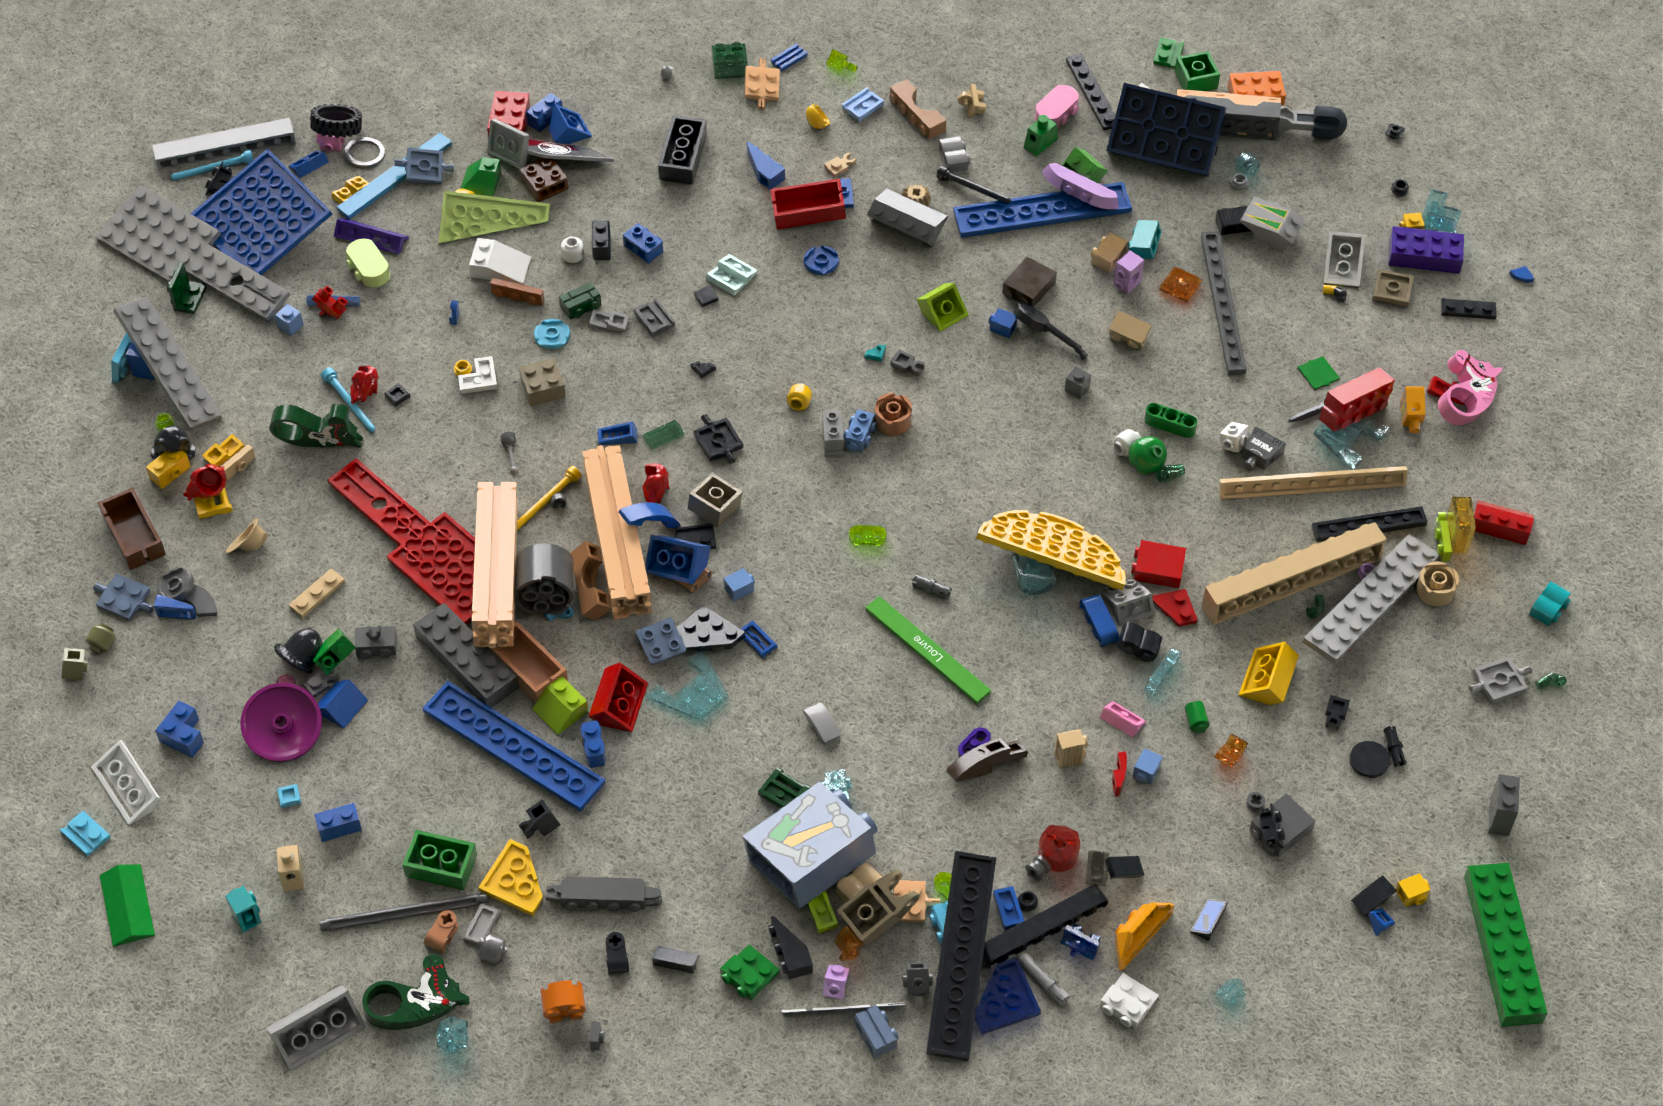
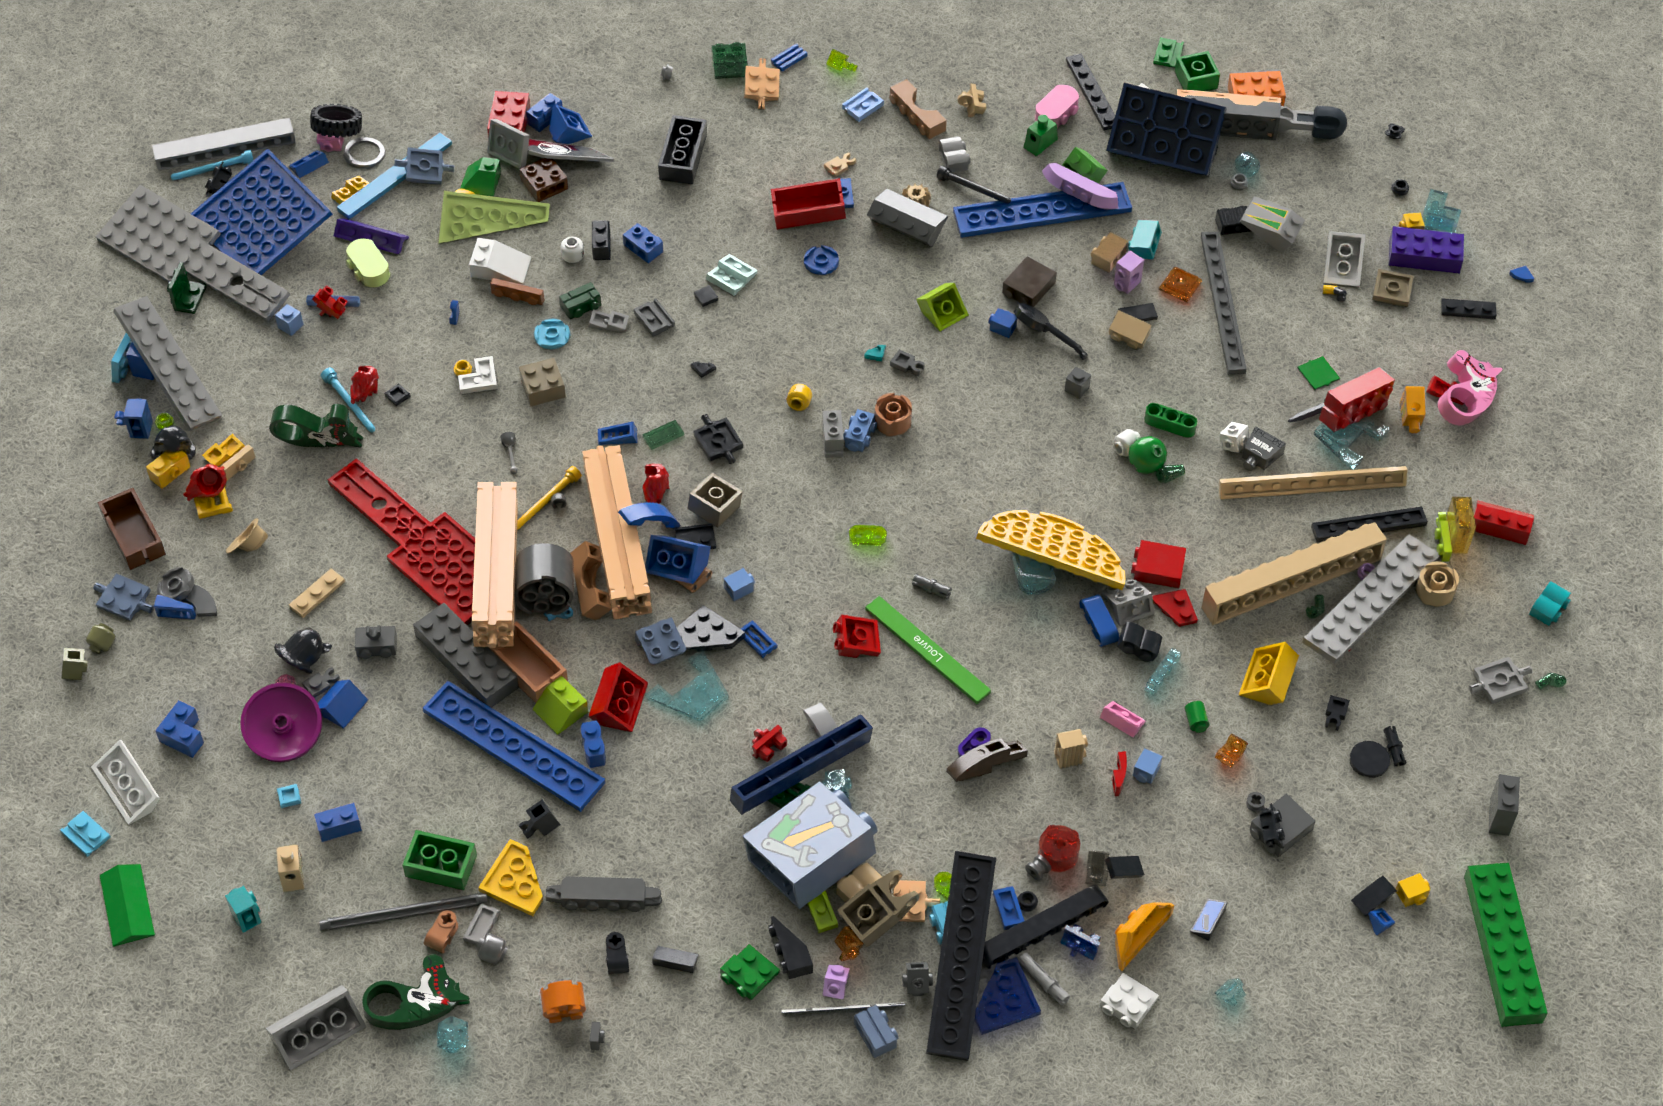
green slope [313,628,356,675] -> none
slope [747,141,785,190] -> none
yellow hair [806,104,830,129] -> none
none -> blue brick [114,398,153,439]
none -> dark blue brick [730,714,873,815]
none -> red hips [752,725,787,762]
none -> red plate [833,614,881,658]
none -> black tile [1118,303,1158,322]

